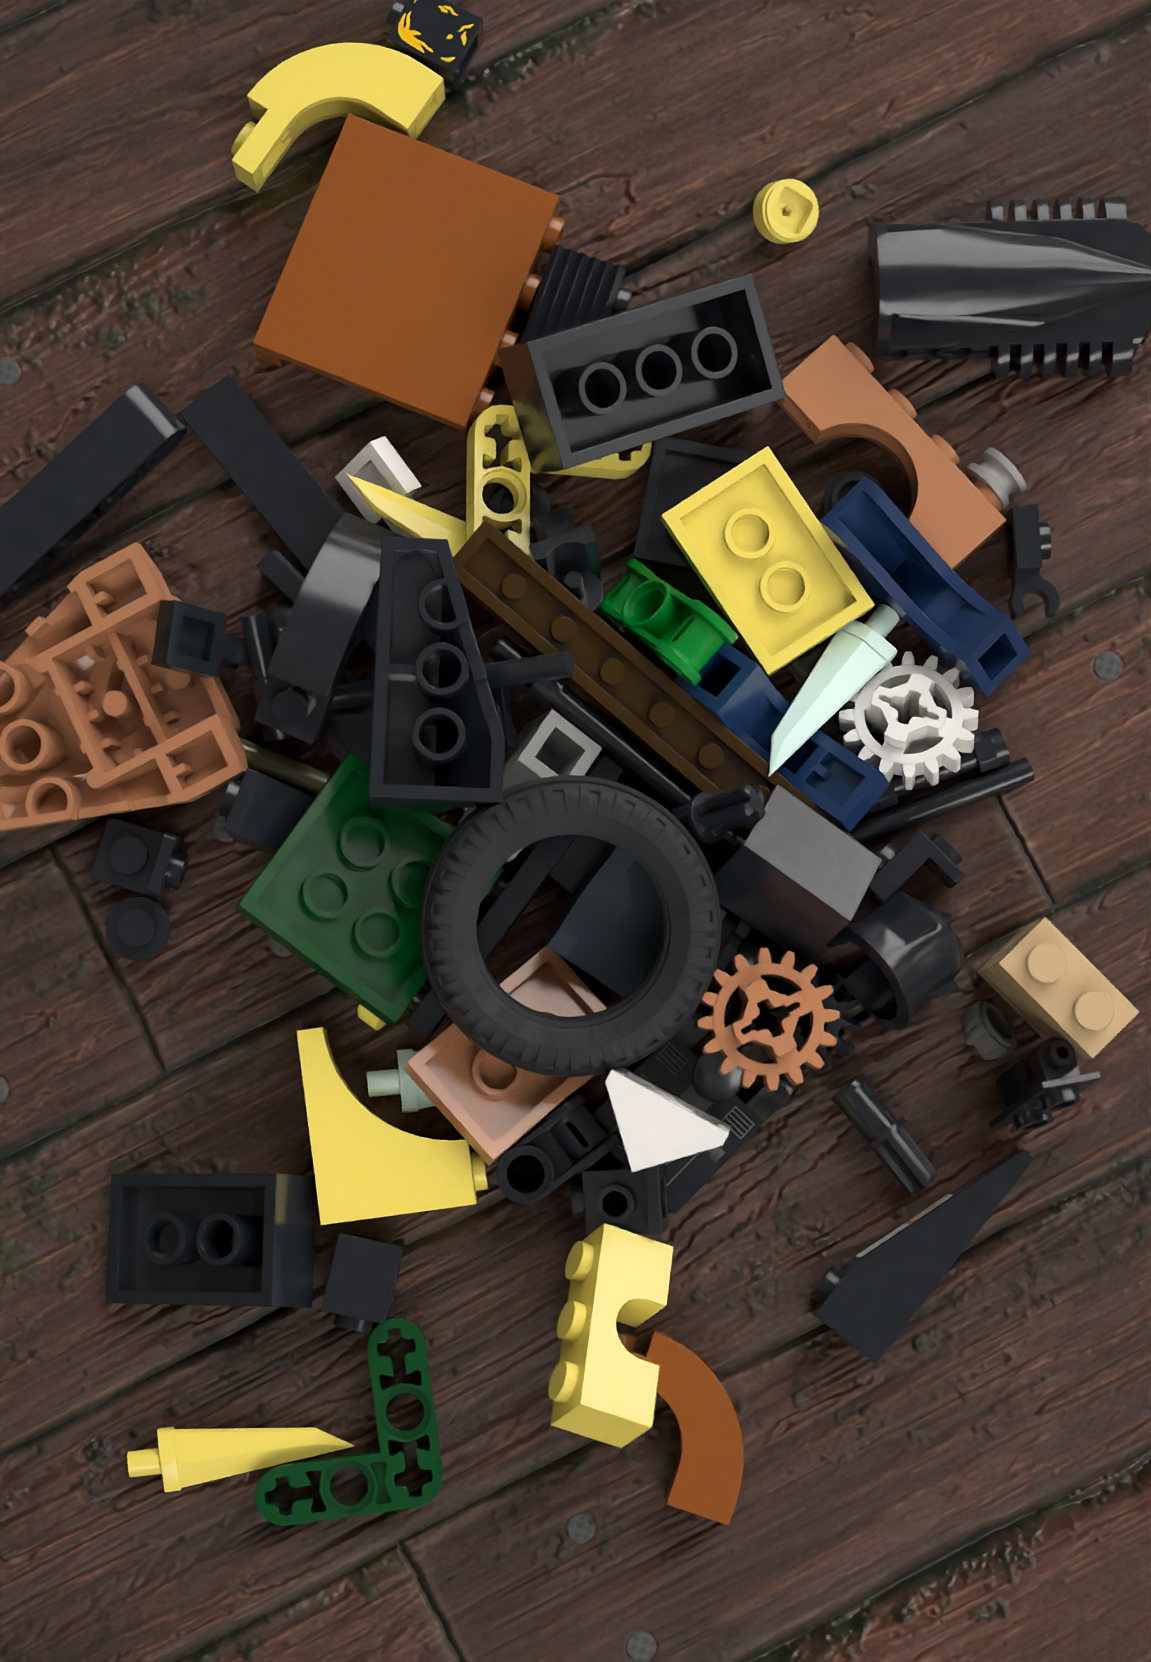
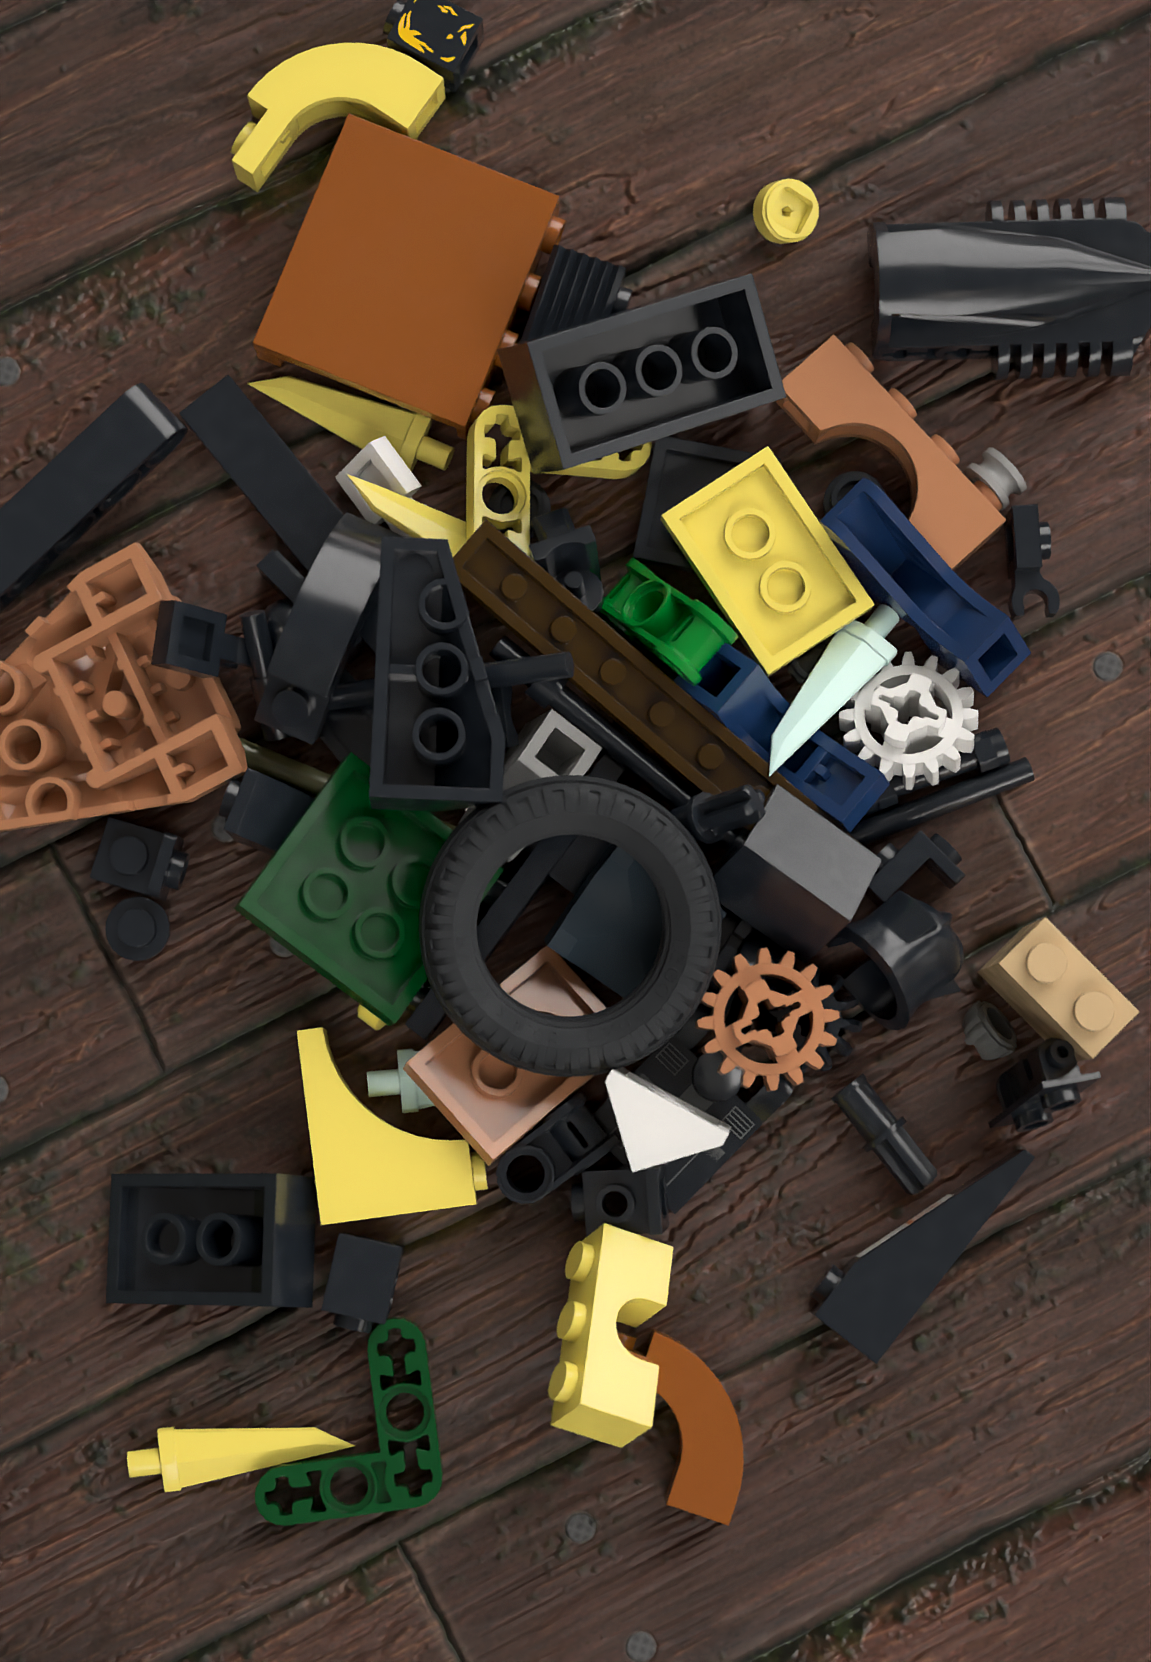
none -> light yellow bar [247,376,454,472]

